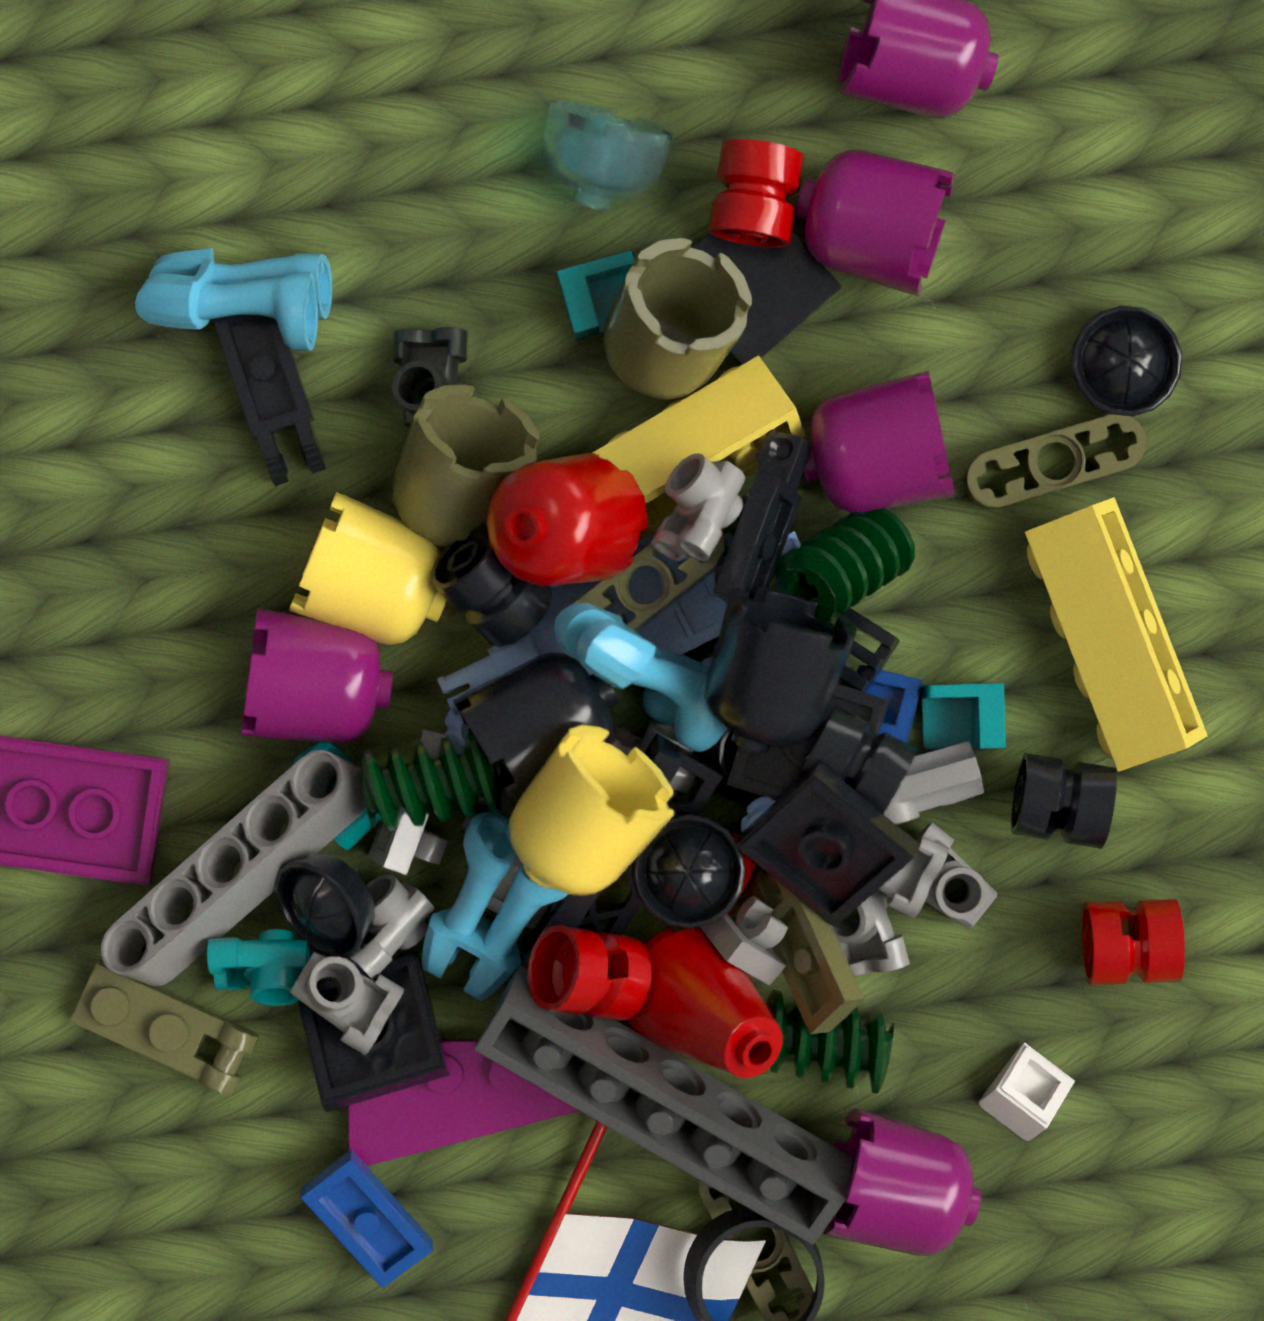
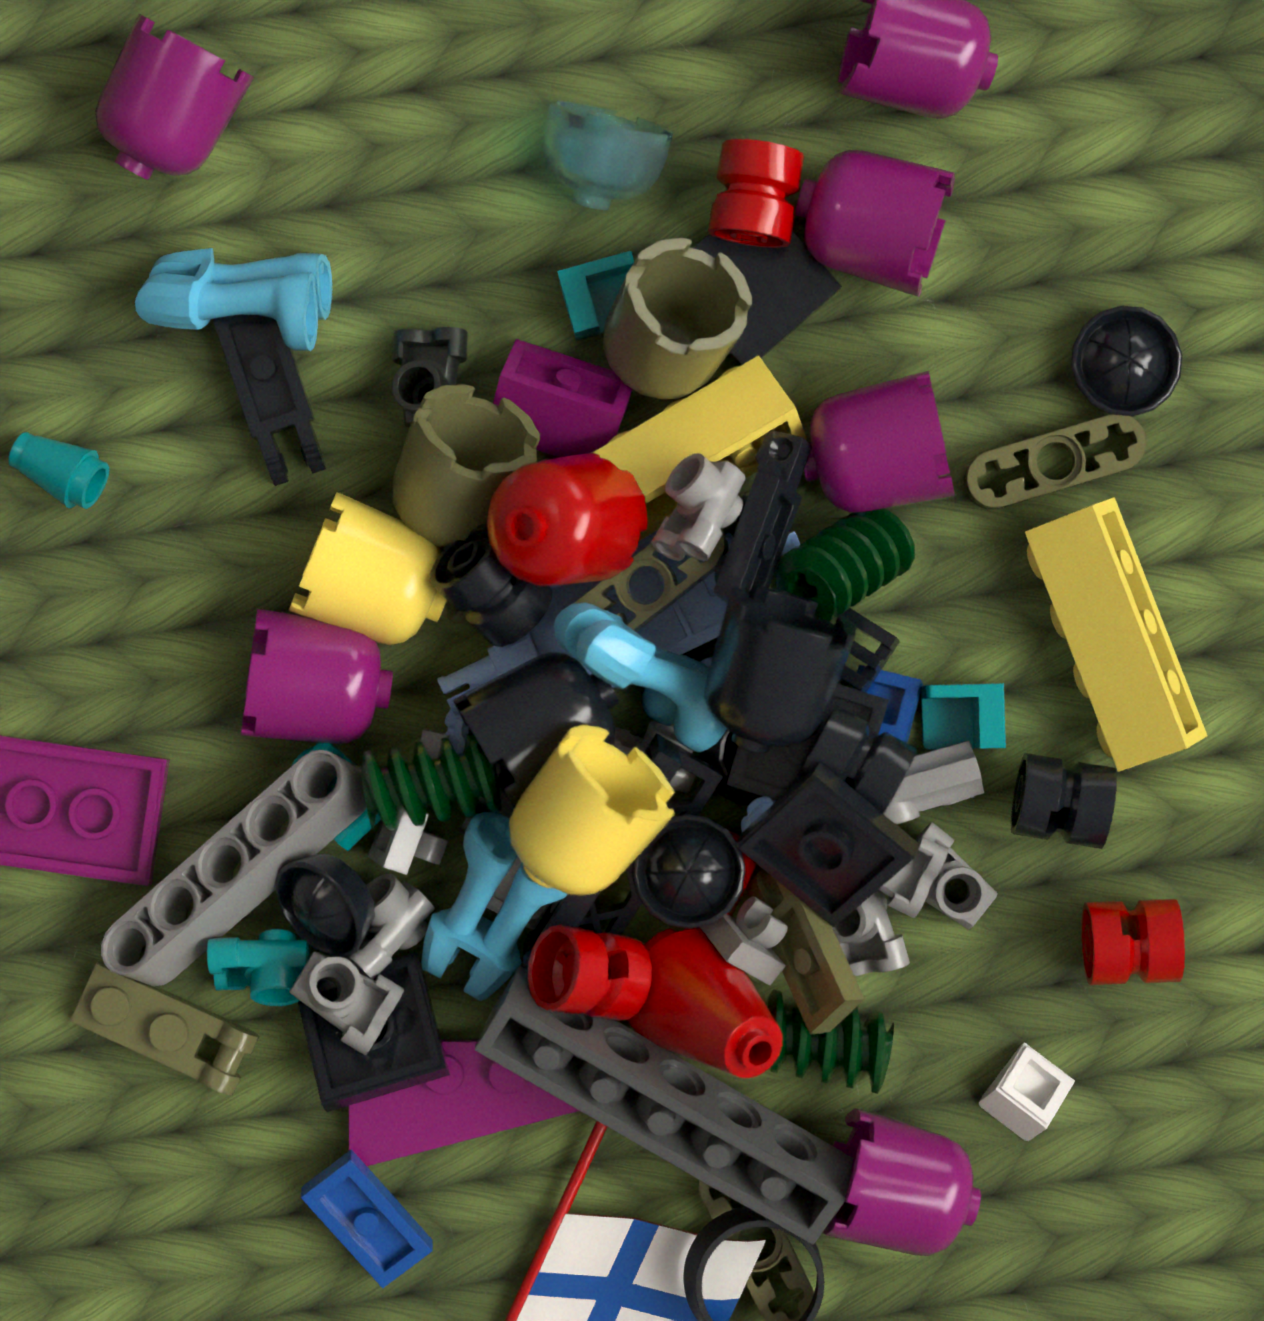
none -> teal cone [9,432,109,509]
none -> magenta cylinder [95,14,254,180]
none -> magenta panel [493,339,633,457]

